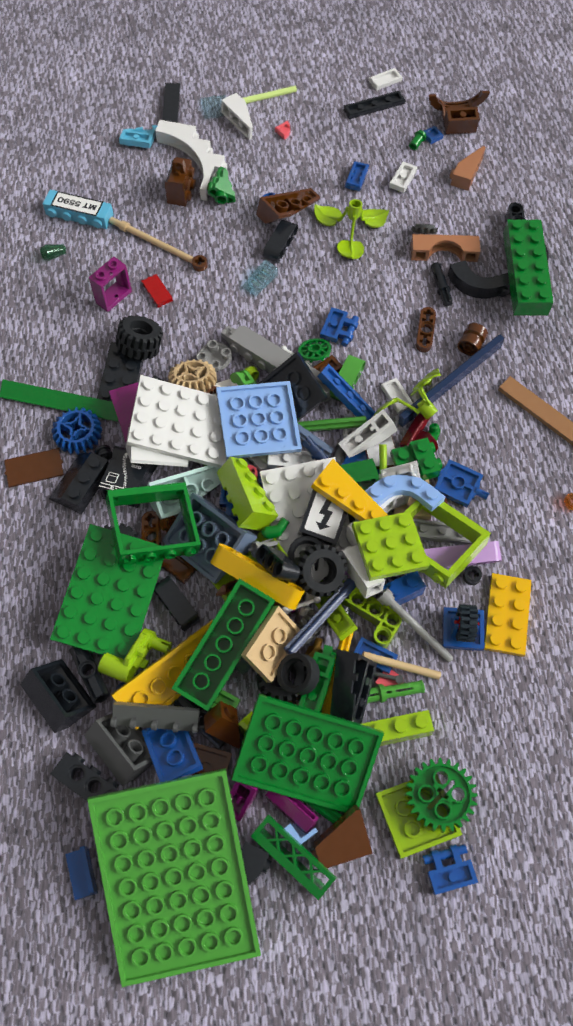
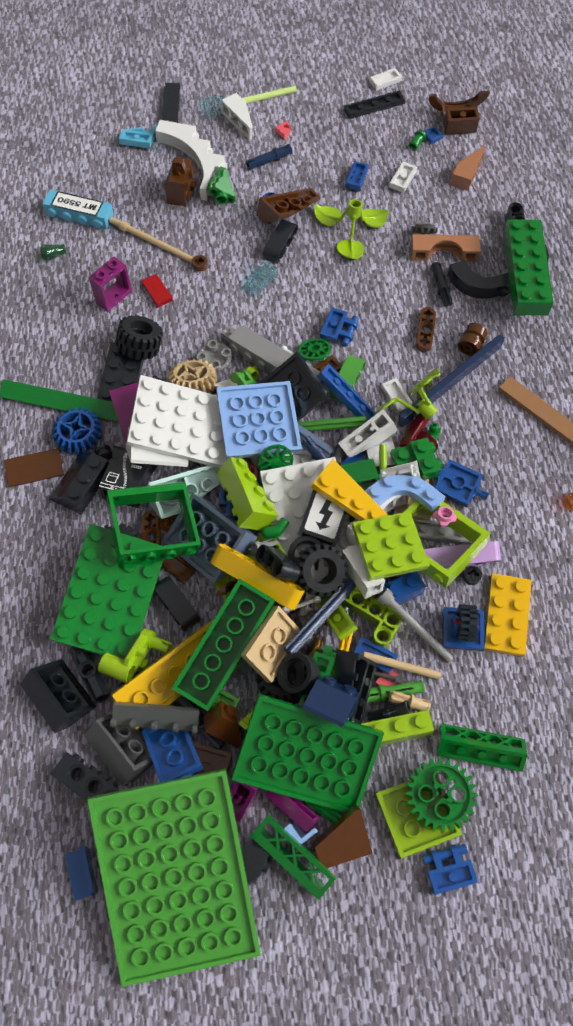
none -> dark blue pin [246,144,293,170]
none -> green wheel [258,444,294,471]
none -> dark blue slope [302,675,361,728]
none -> black pin [367,700,412,722]
none -> tan axle [388,691,431,711]
none -> bright pink plate [433,506,457,527]
none -> green fence [437,723,527,772]

